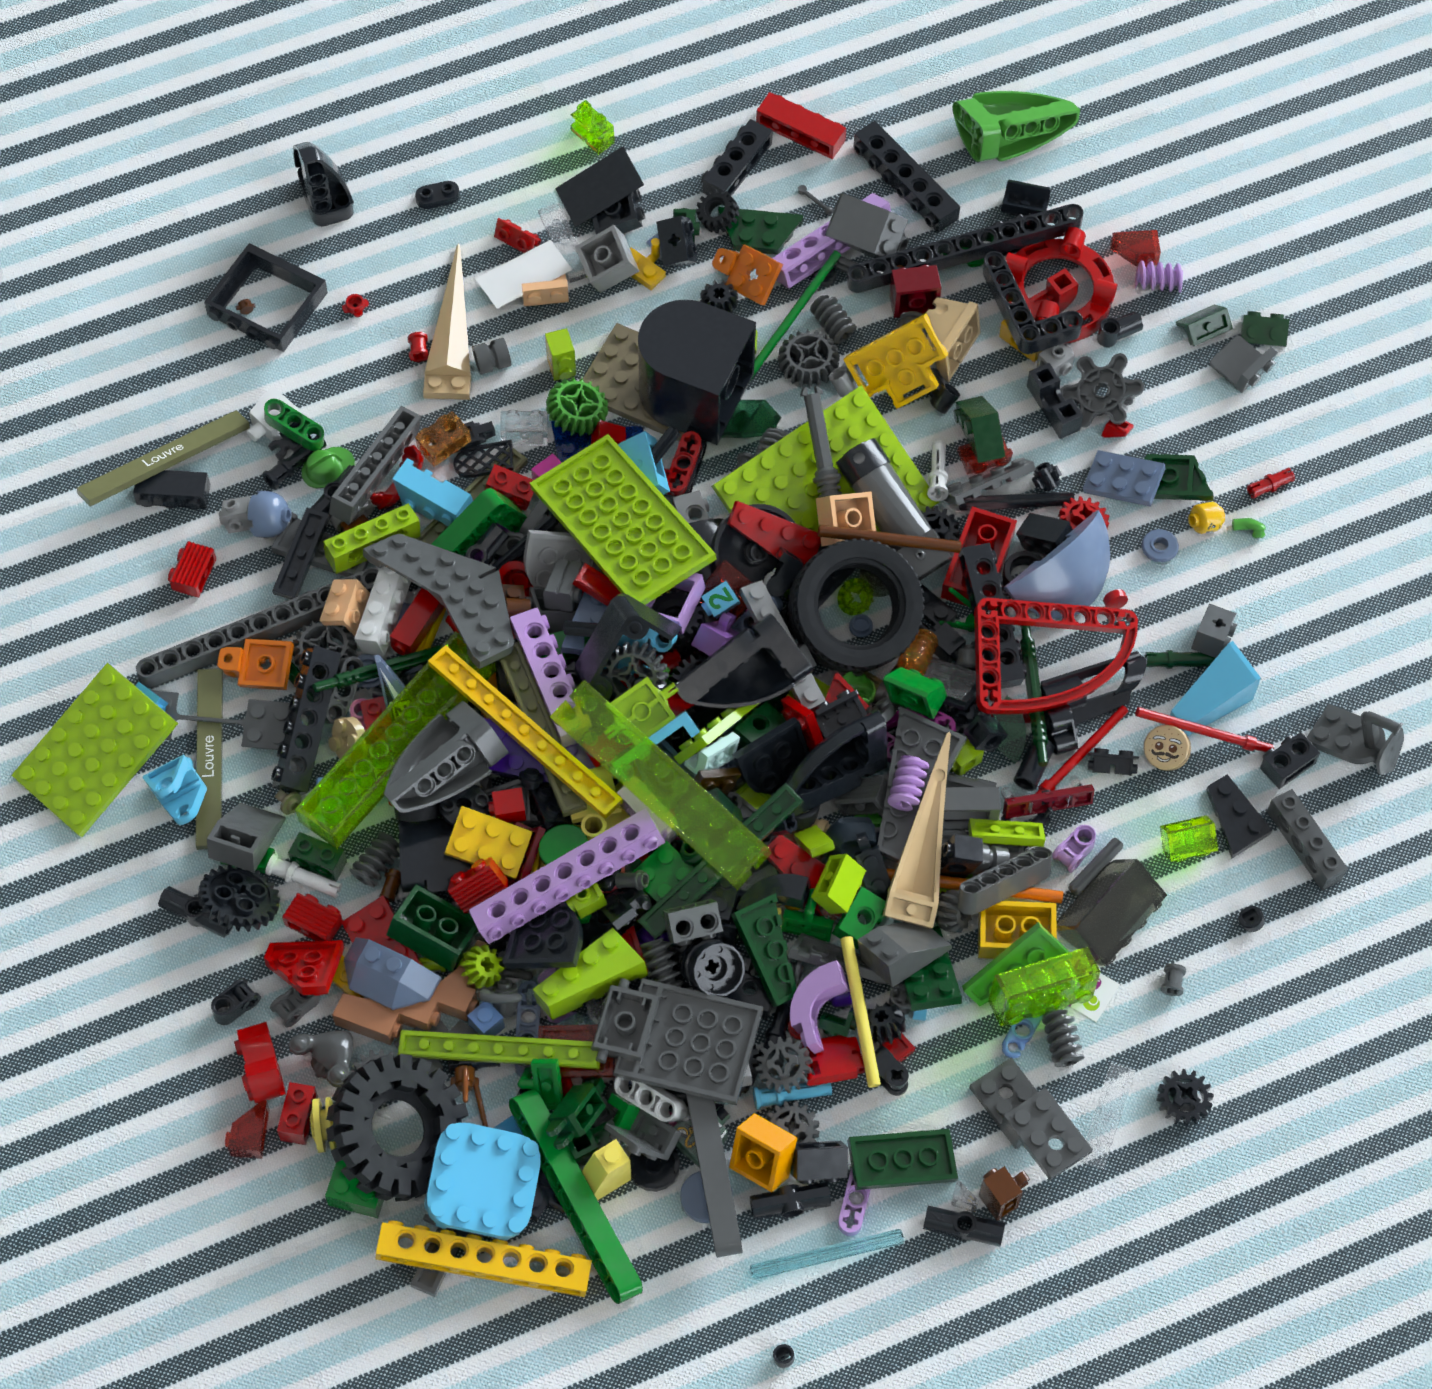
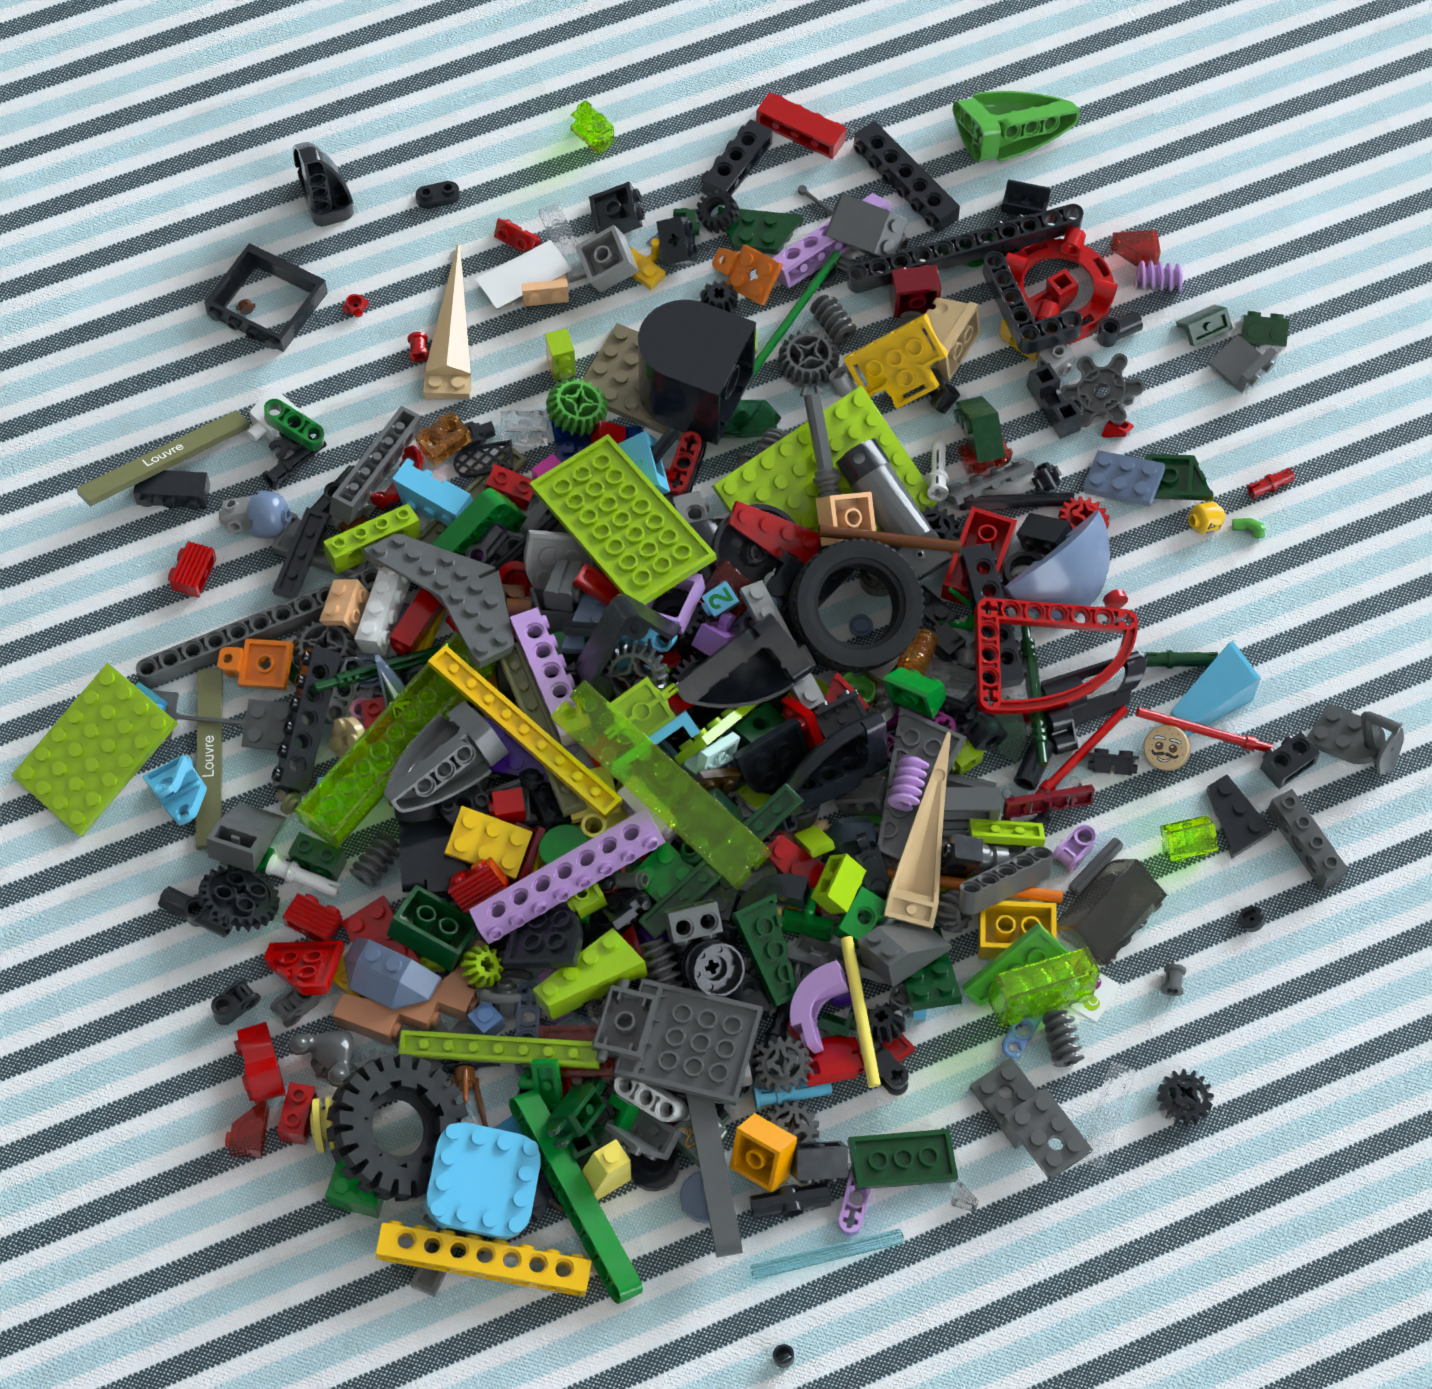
bright green piece [301,447,355,489] -> none
reddish brown pin [379,869,401,903] -> none
dark grey wheel [472,337,512,375] -> none
black sticker [555,146,644,228] -> none
clear neon green gear [837,578,874,616] -> none
black piece [923,1206,1005,1247] -> none
reddish brown brick [979,1166,1030,1221] -> none
sand blue piece [1141,529,1179,562] -> none
dark grey brick [1191,603,1237,658] -> none

